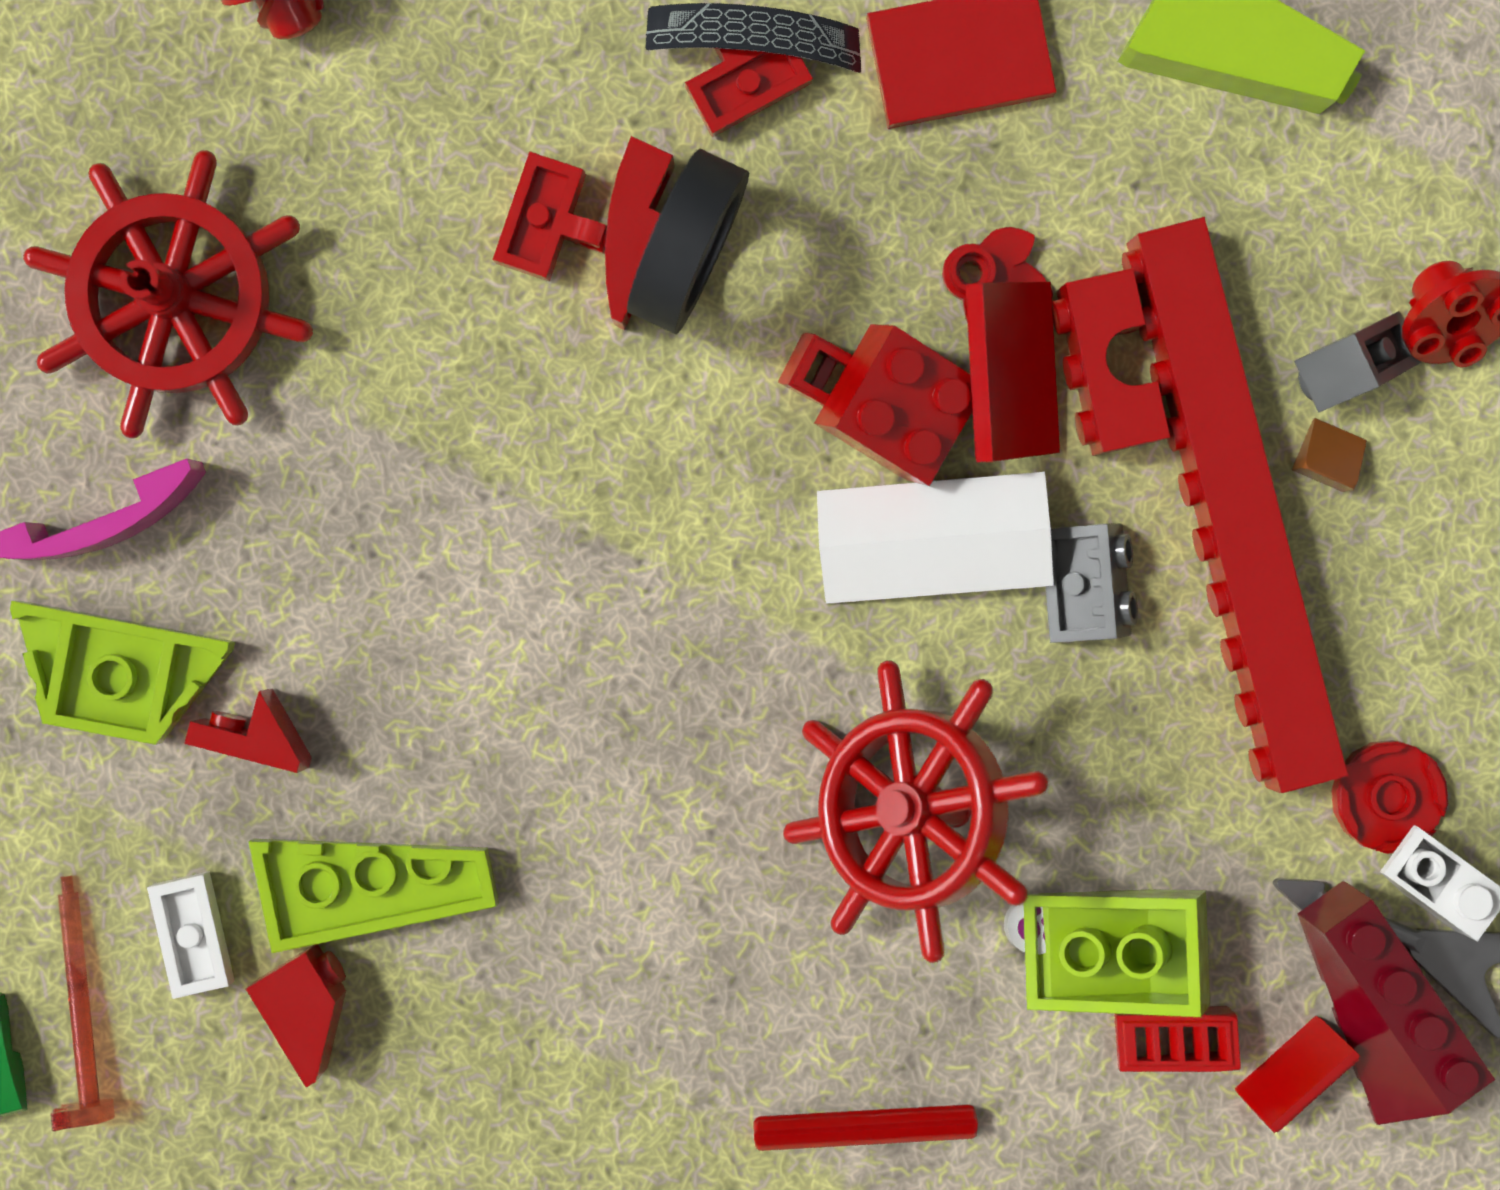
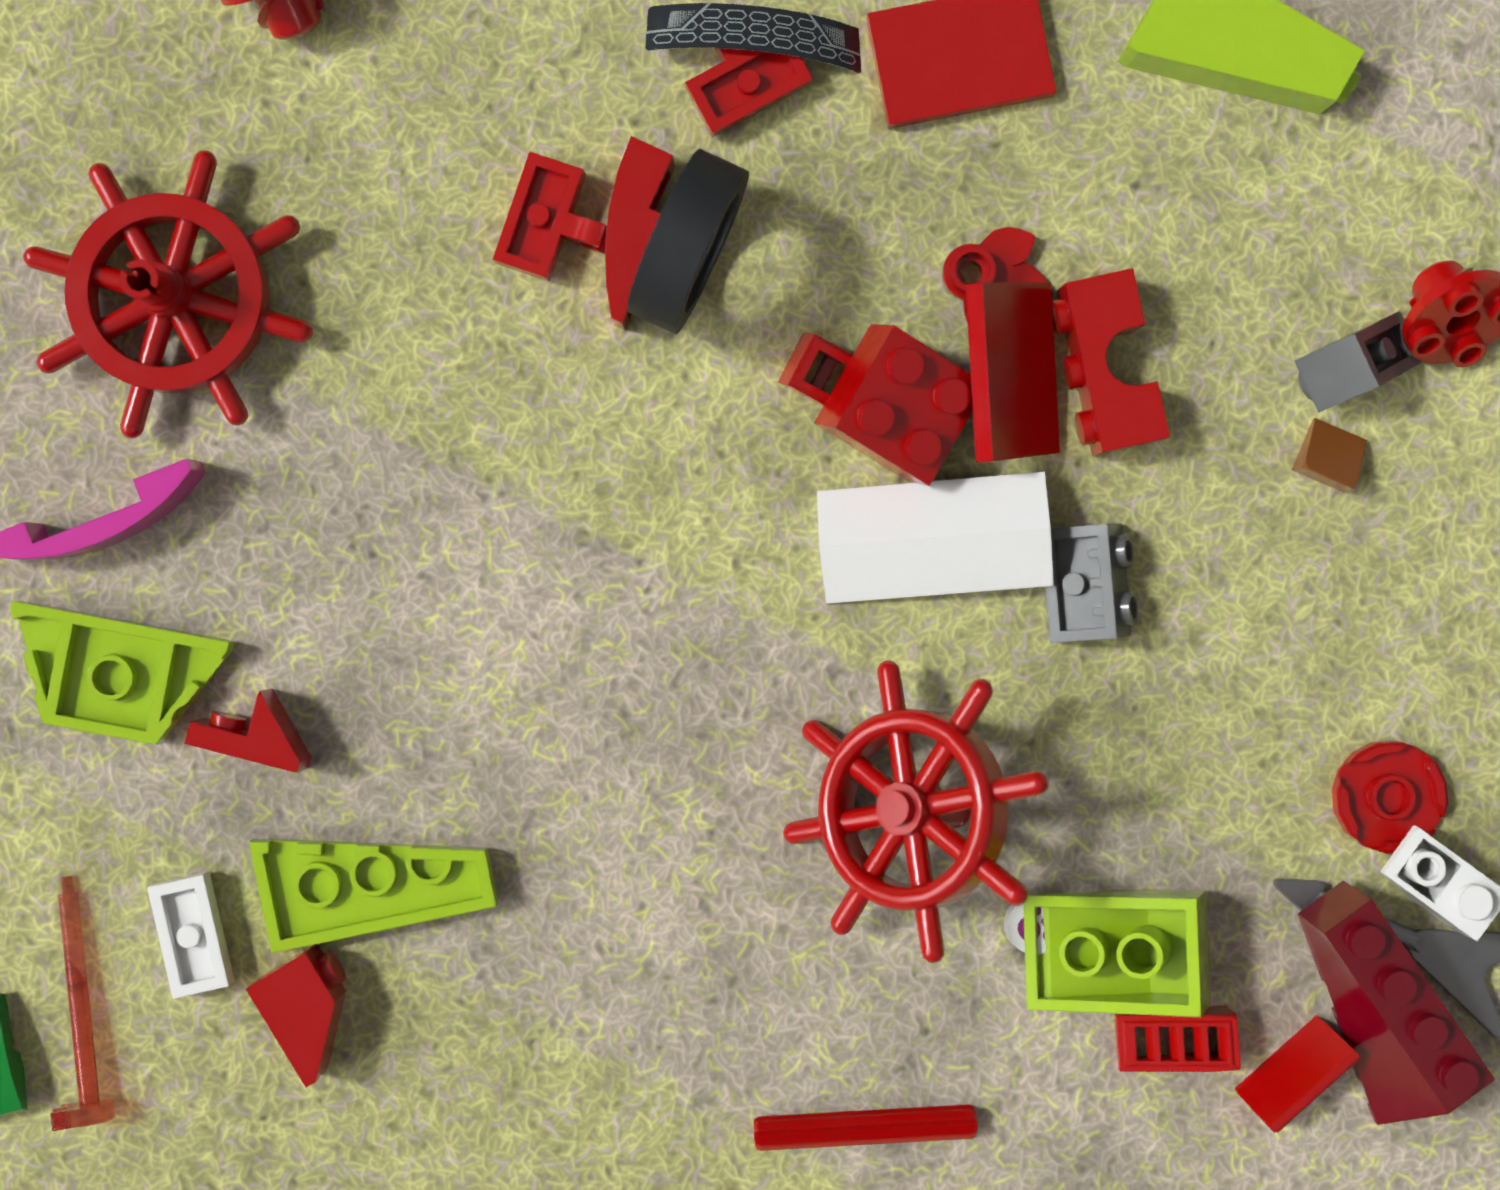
red brick [1122,216,1348,793] -> none

